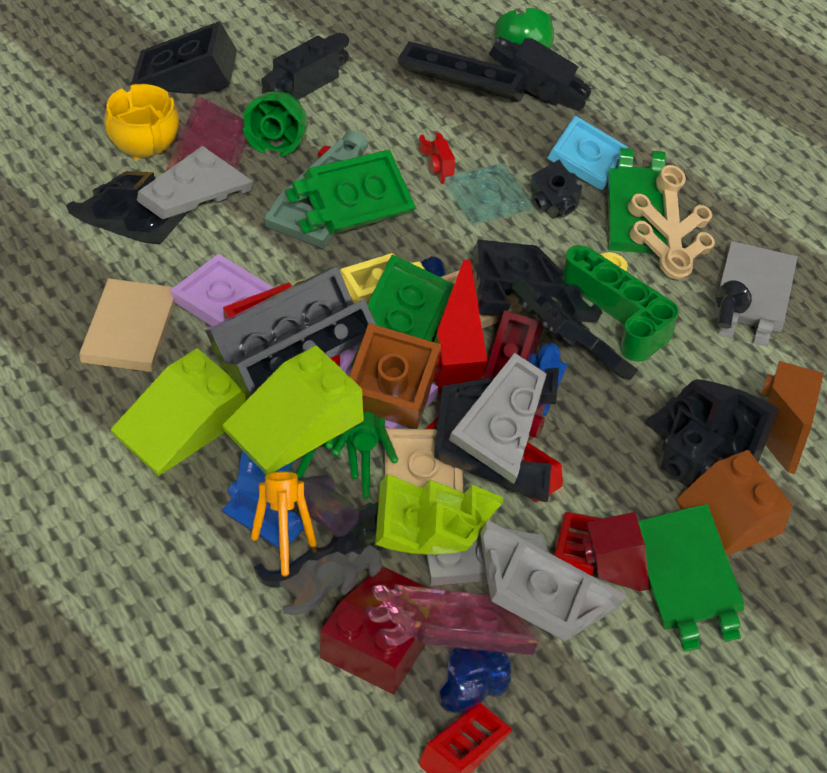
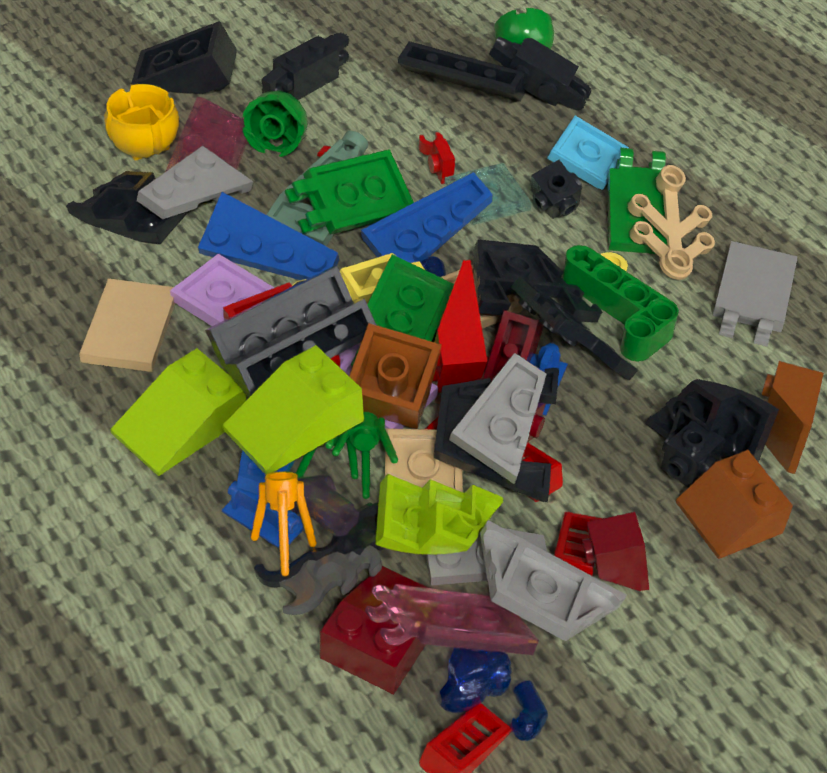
green tile [638,504,744,652] -> none
black plate [715,280,752,329] -> none
none -> blue wing [198,192,339,280]
none -> blue wing [361,172,492,264]
none -> clear blue arm [511,680,548,741]

